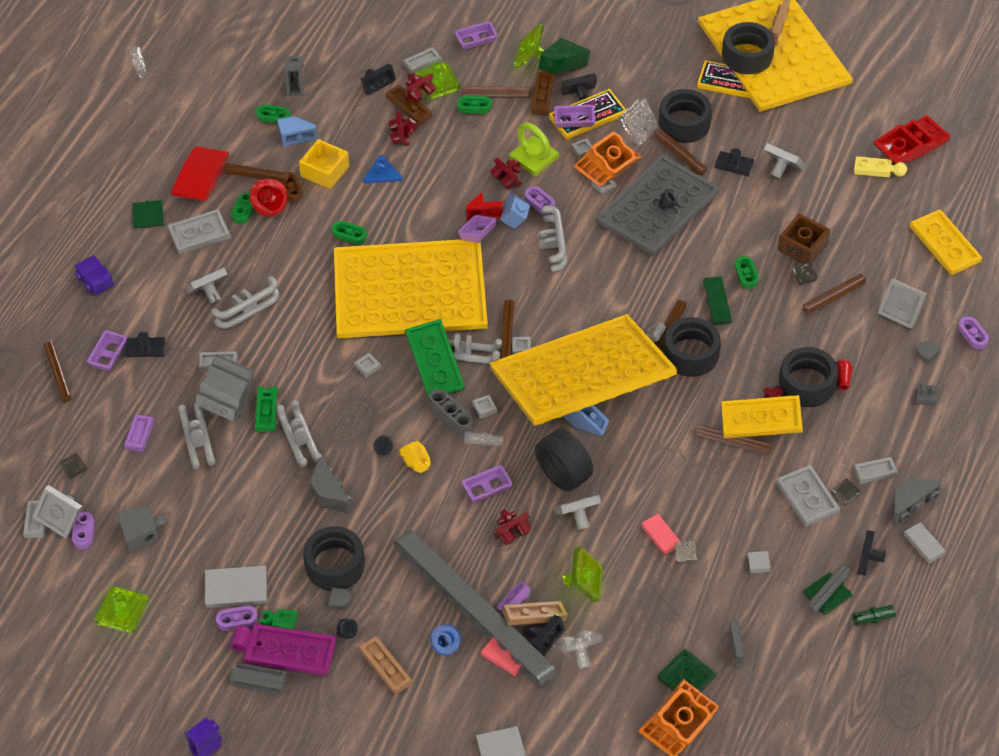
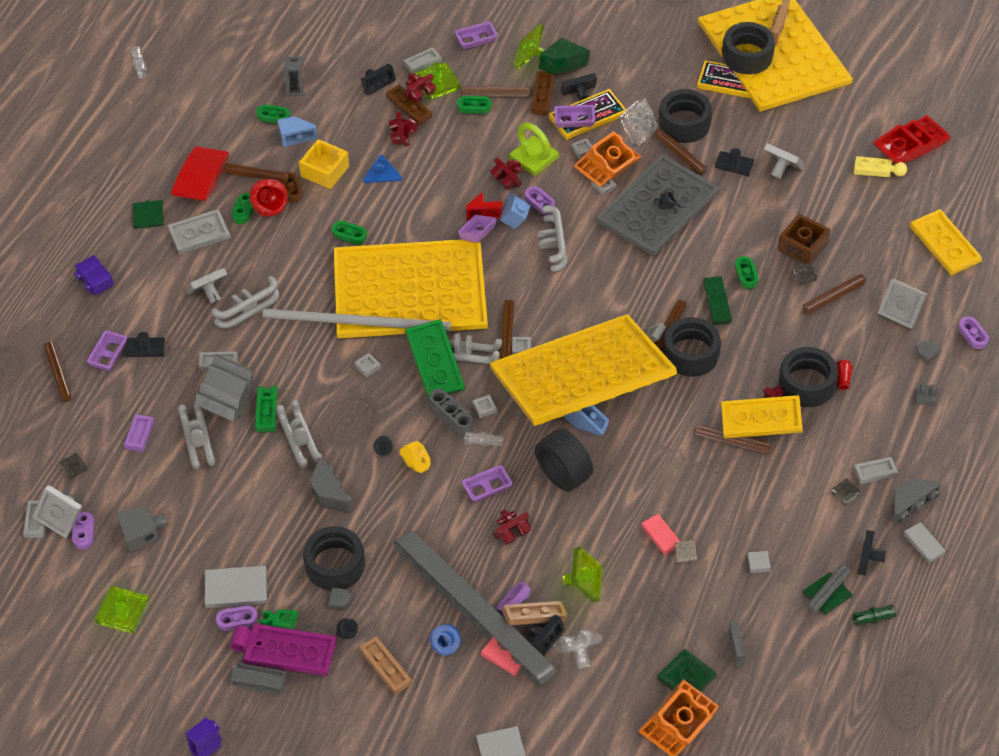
light grey tile [553,495,601,530] -> none
light grey tile [776,465,841,527] -> none
none -> light grey piece [263,309,451,331]

